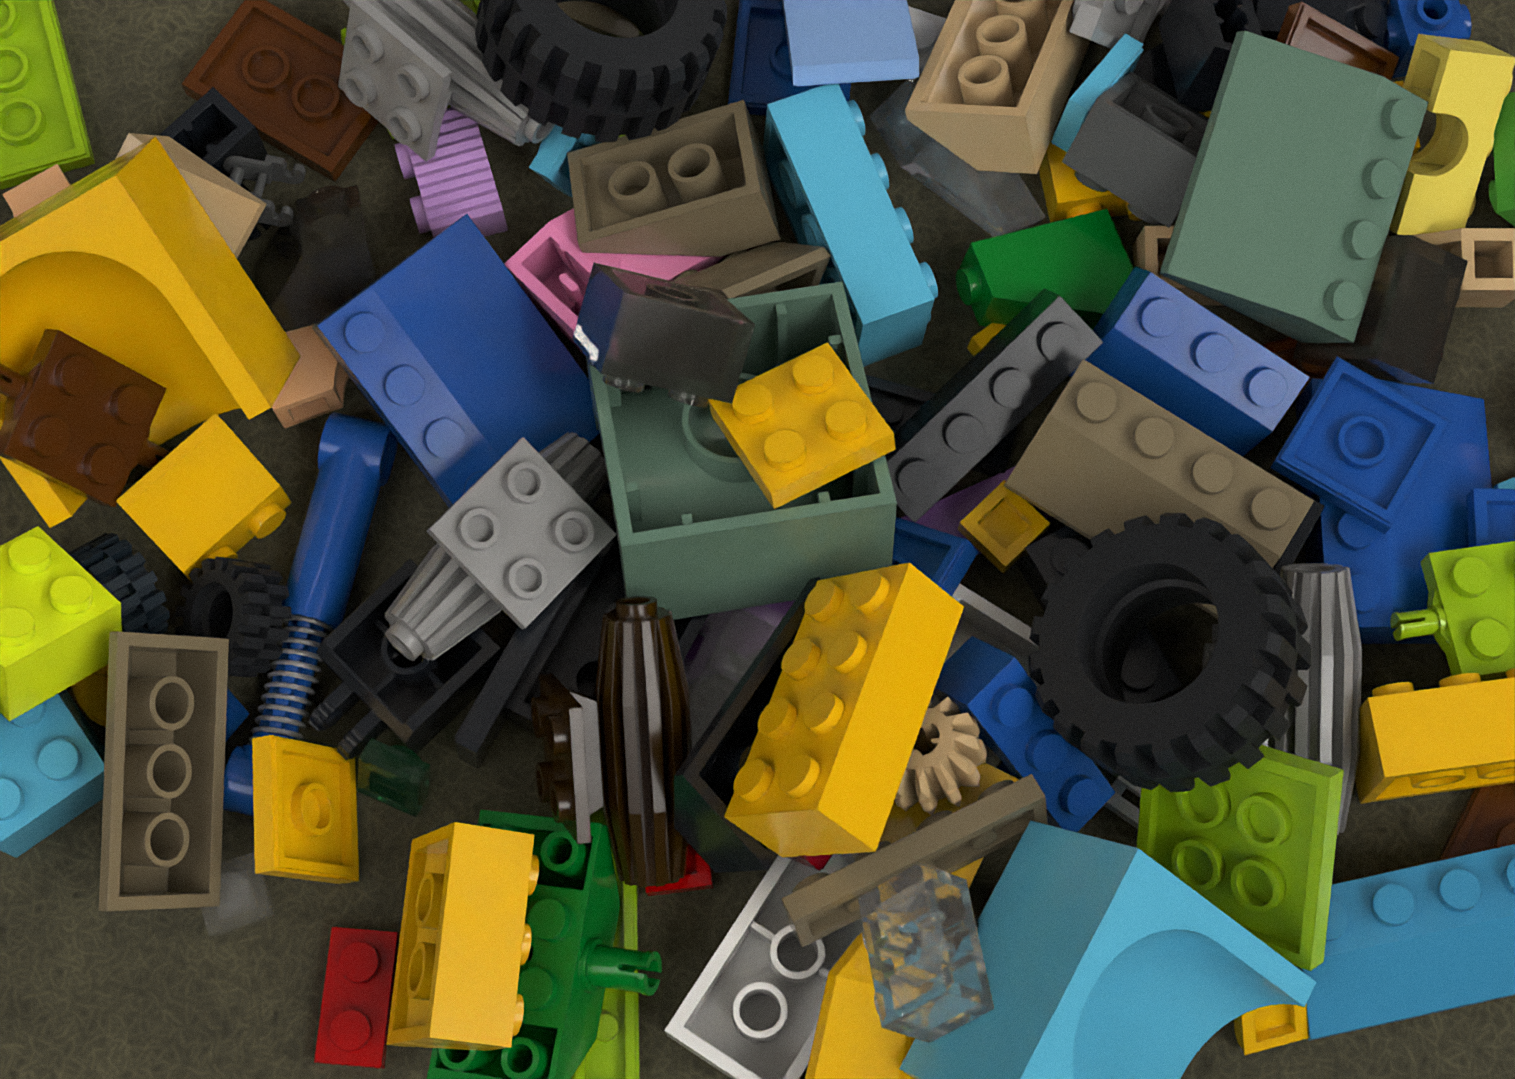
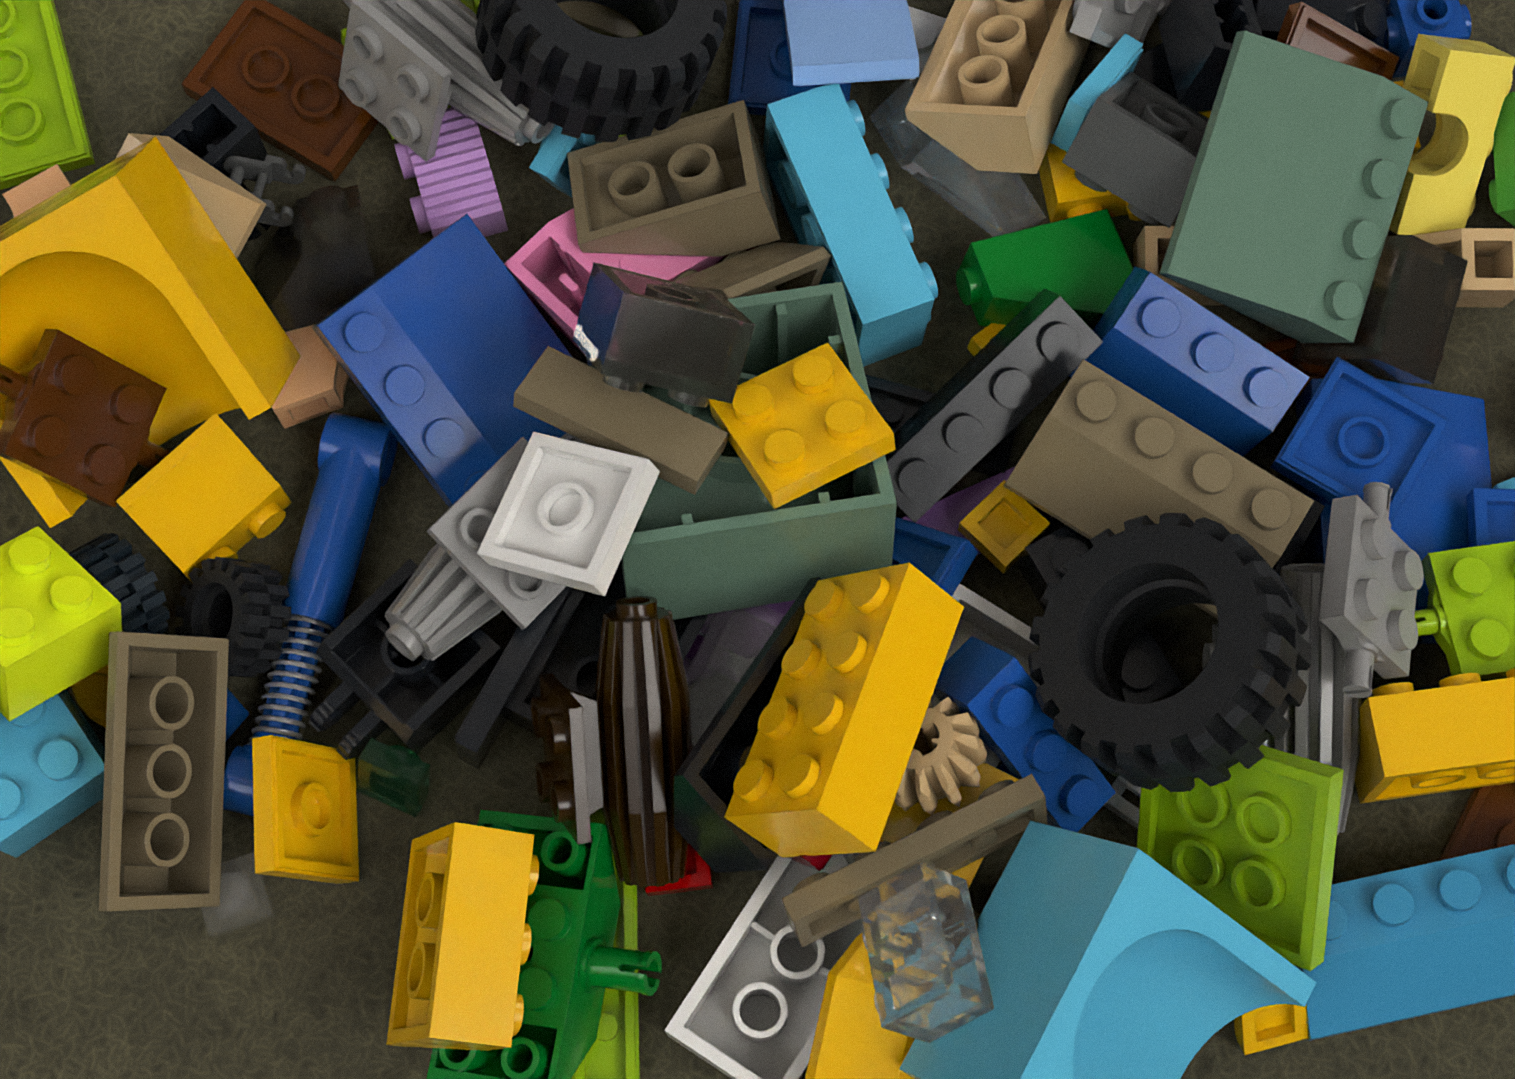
red plate [314,927,400,1069] -> none
none -> white plate [477,432,660,597]
none -> dark tan tile [513,346,729,495]
none -> light grey plate [1319,482,1424,698]

